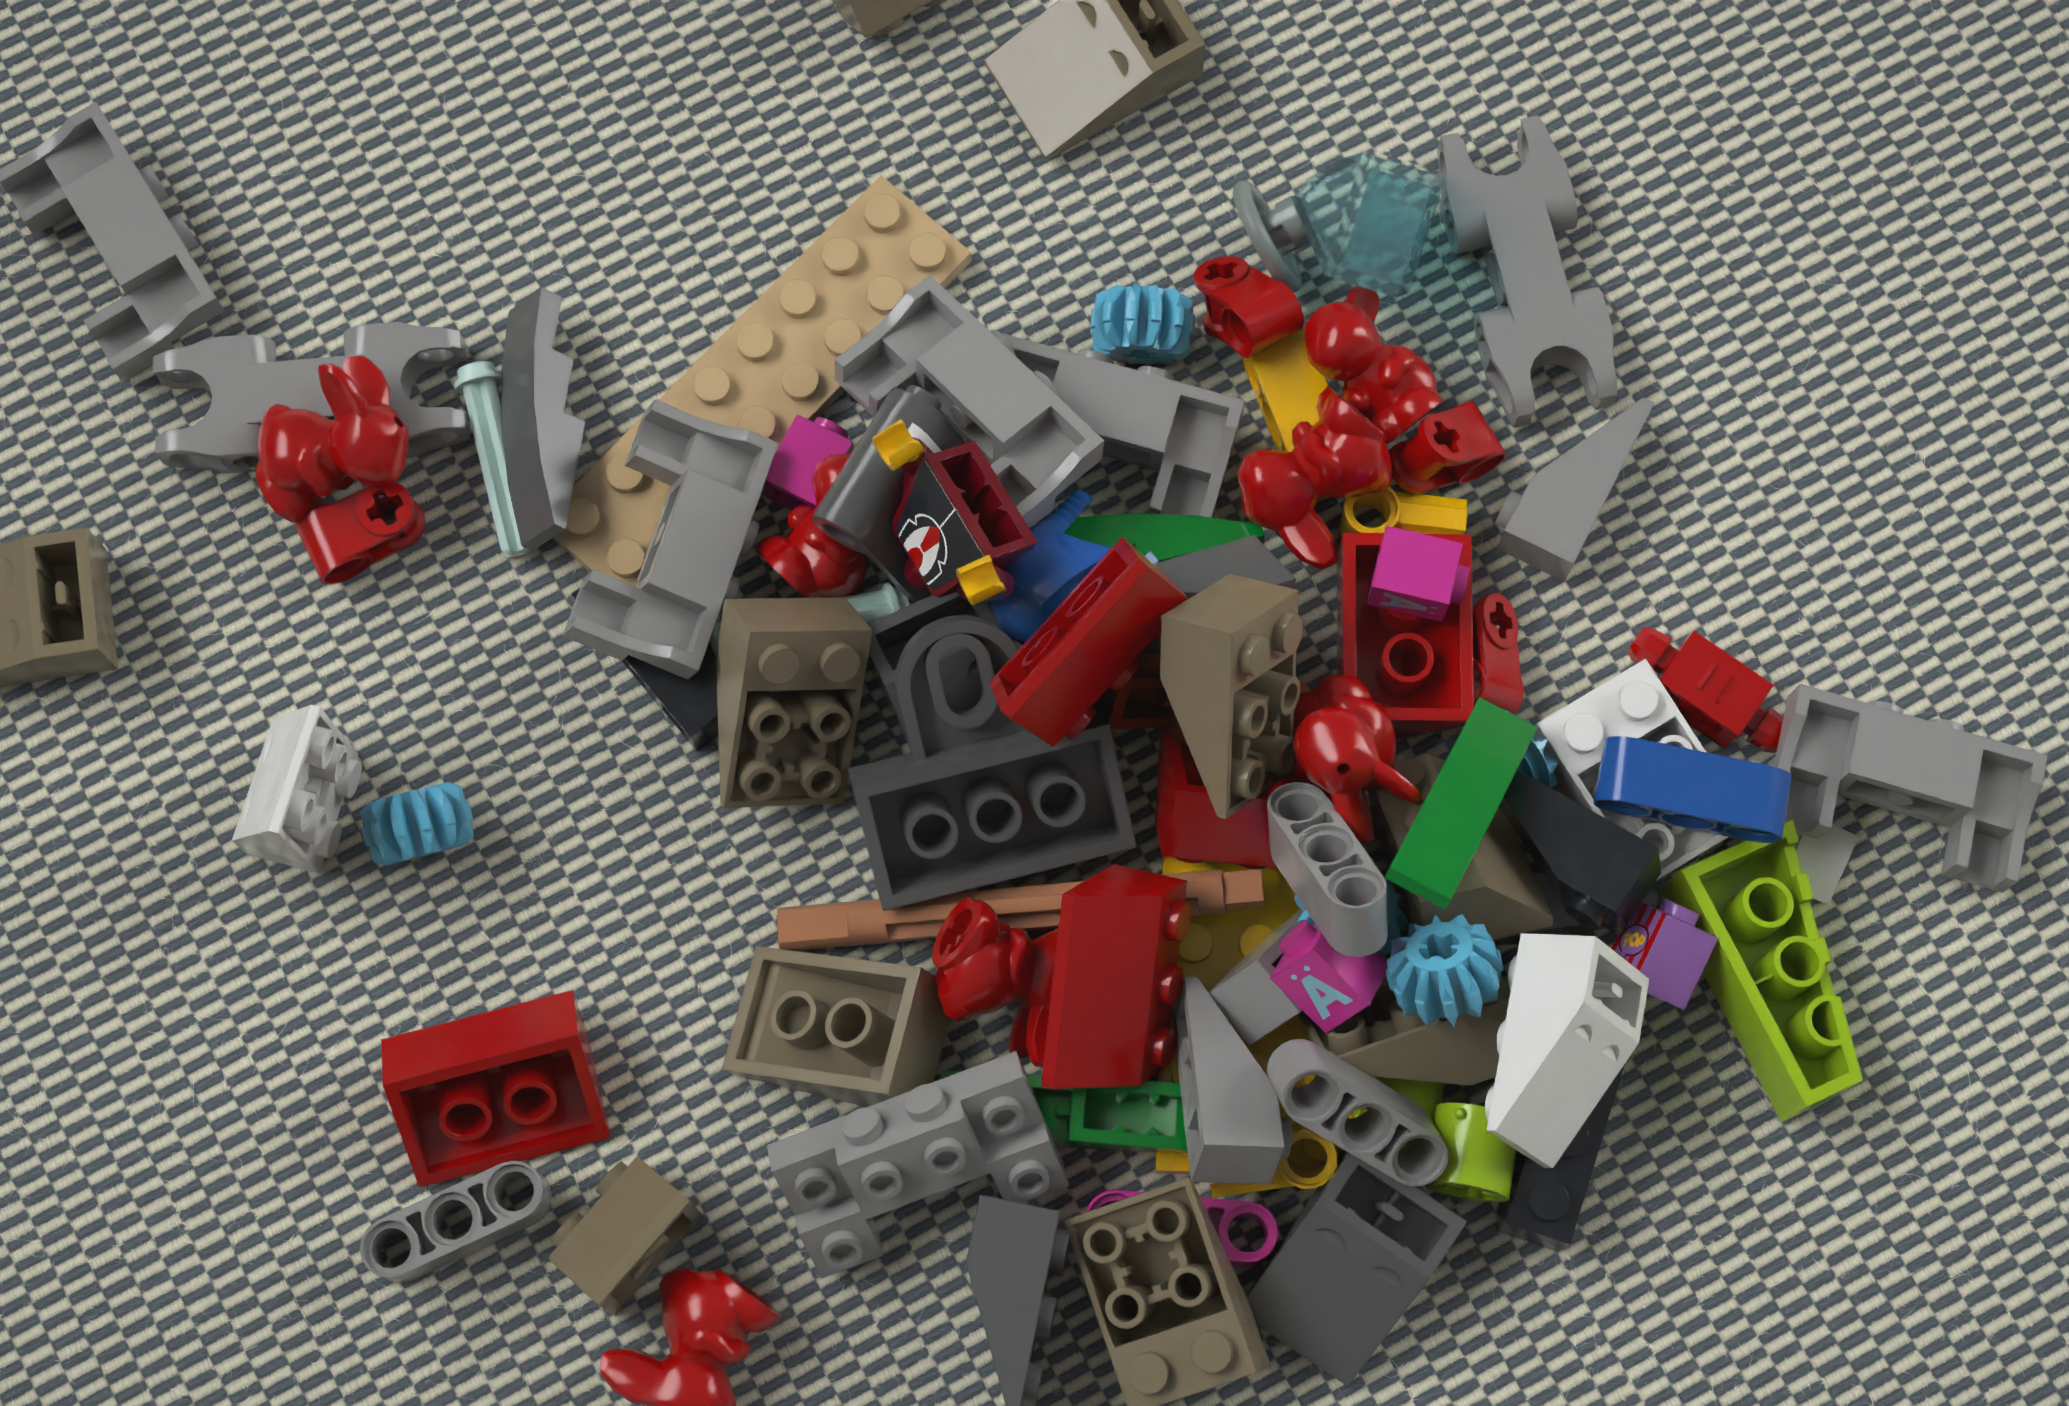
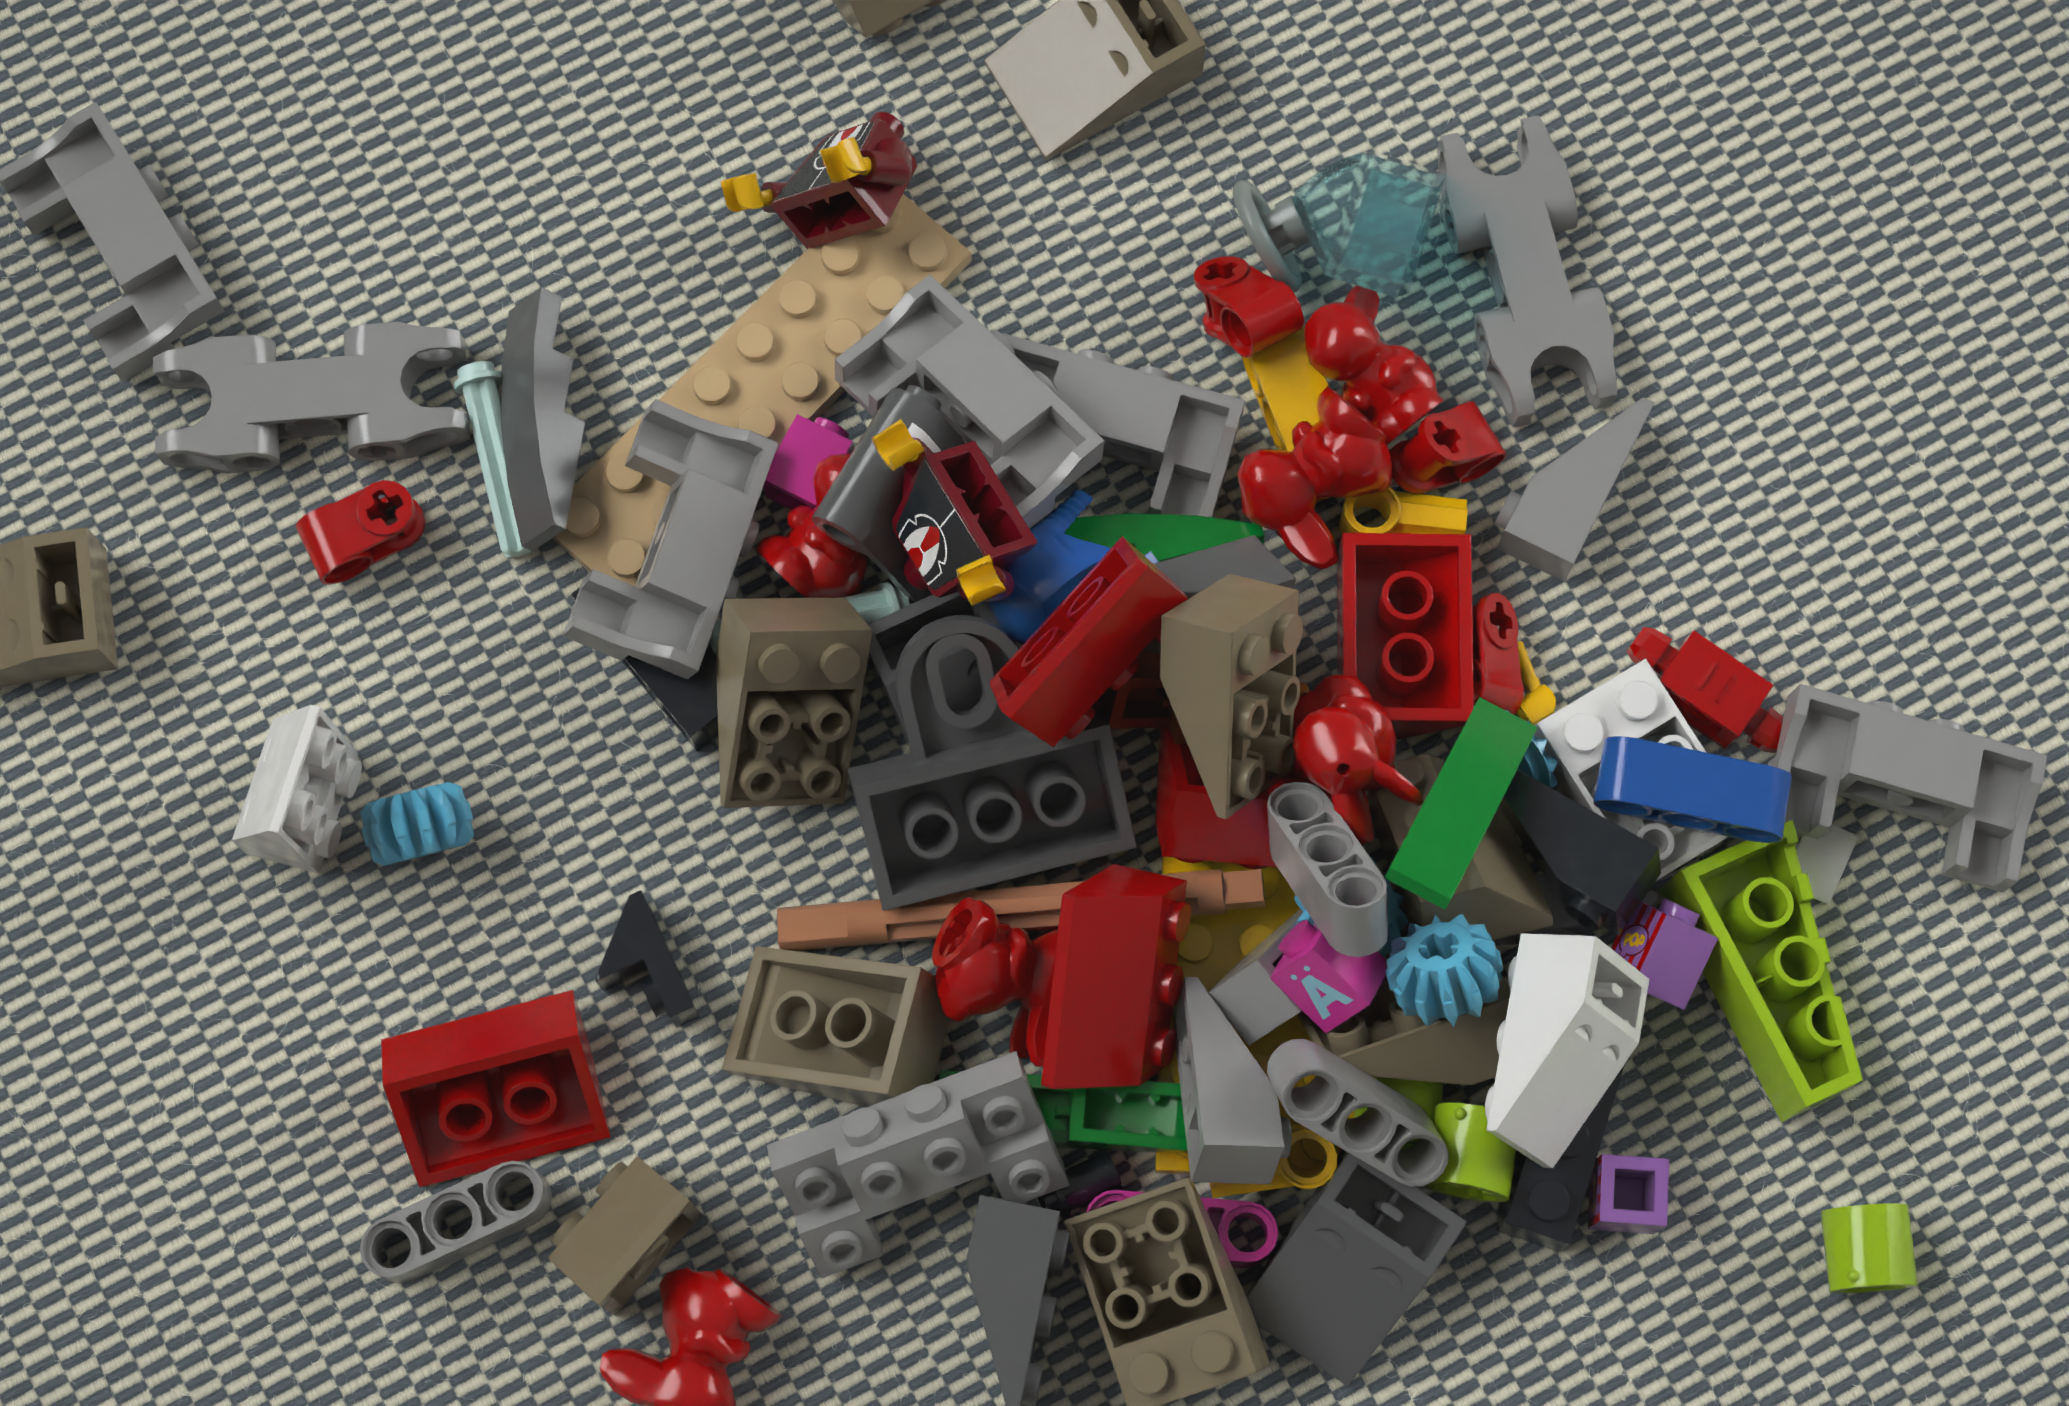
red animal [256,355,409,523] -> none
medium azure gear [1090,283,1195,366] -> none
dark pink brick [1367,525,1470,622] -> none
none -> black slope [595,890,700,1028]
none -> dark red torso [721,111,917,249]
none -> black pin [1038,1150,1122,1220]
none -> yellow hand [1516,641,1556,725]
none -> medium lavender brick [1588,1154,1669,1234]
none -> lime piece [1820,1203,1918,1293]

